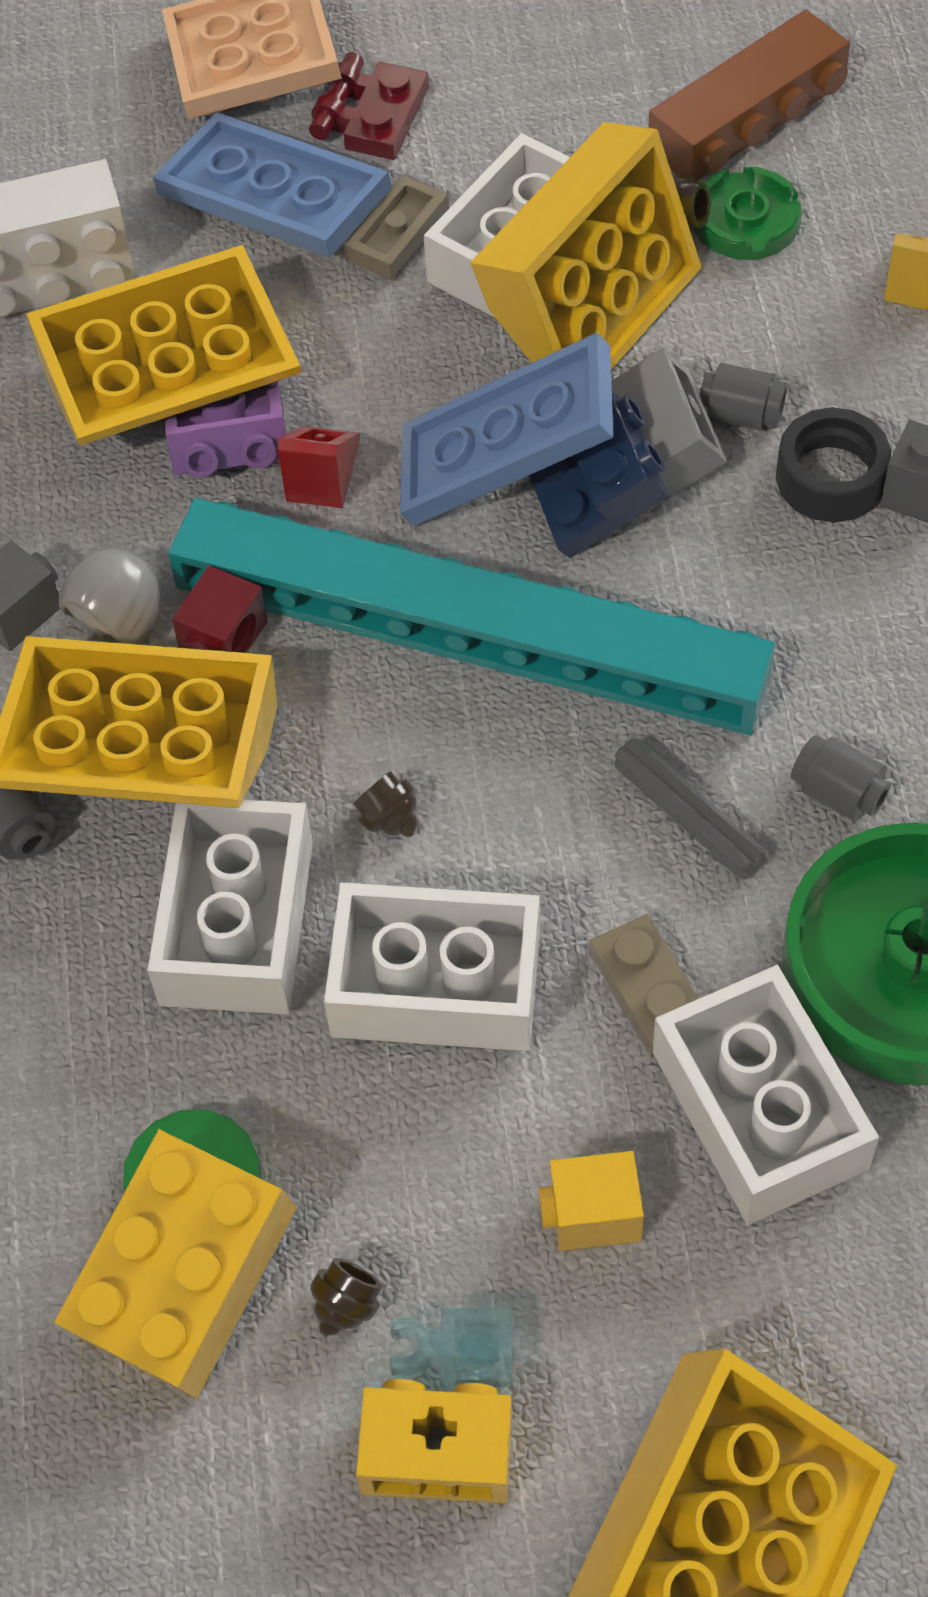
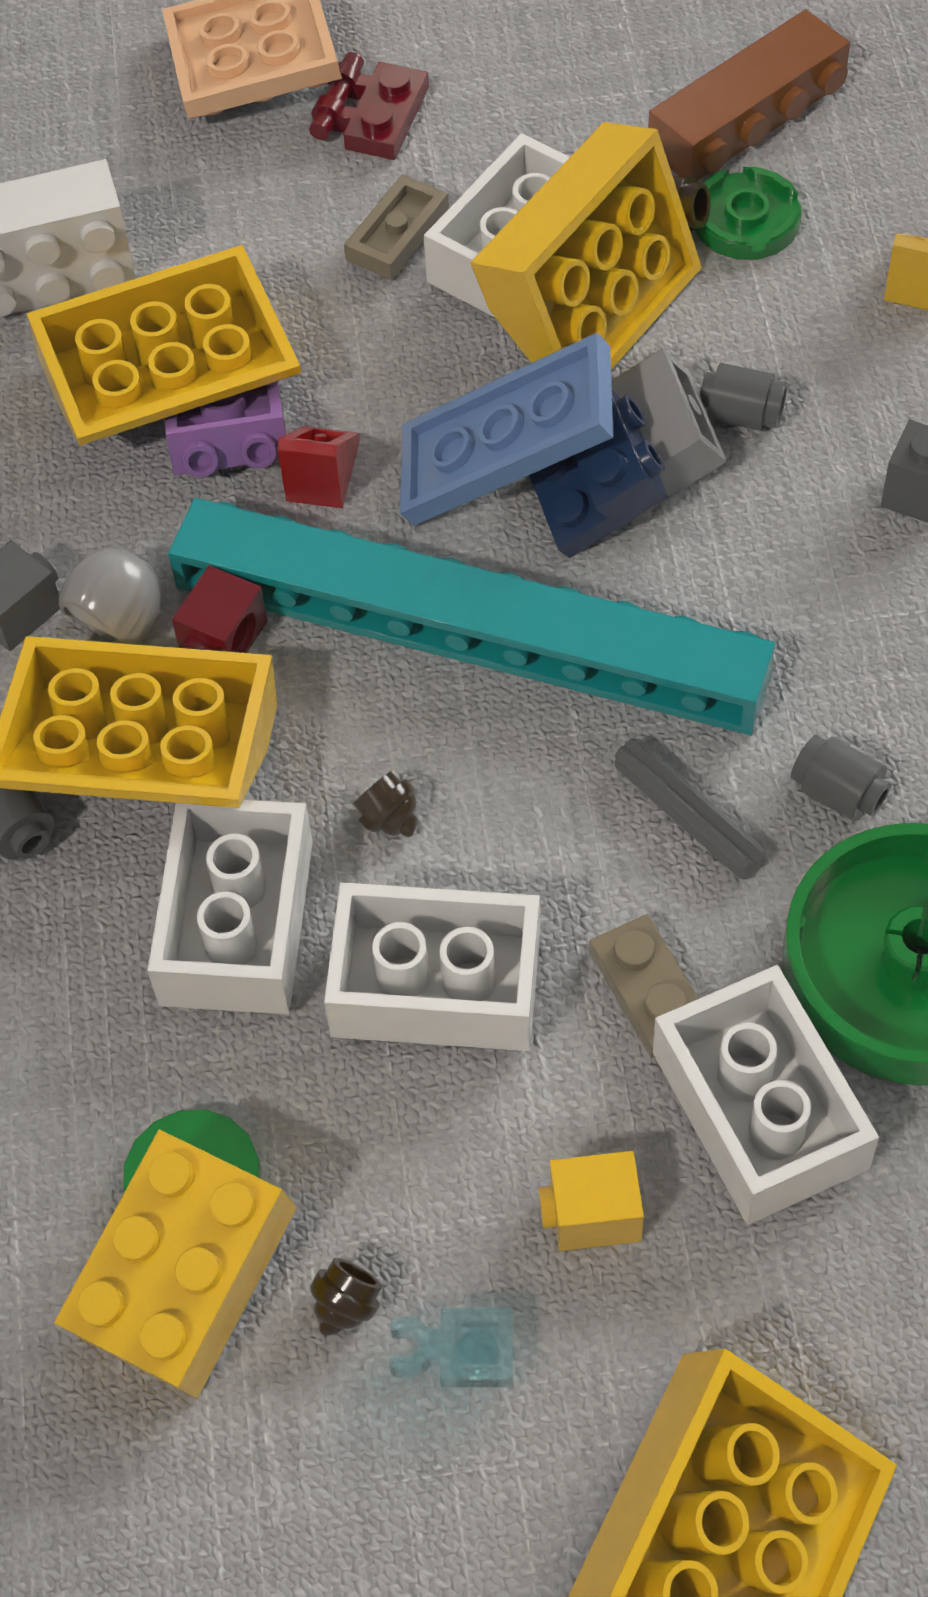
medium blue plate [153,112,392,258] -> none
yellow brick [356,1379,512,1504] -> none
black tyre [775,407,892,523] -> none

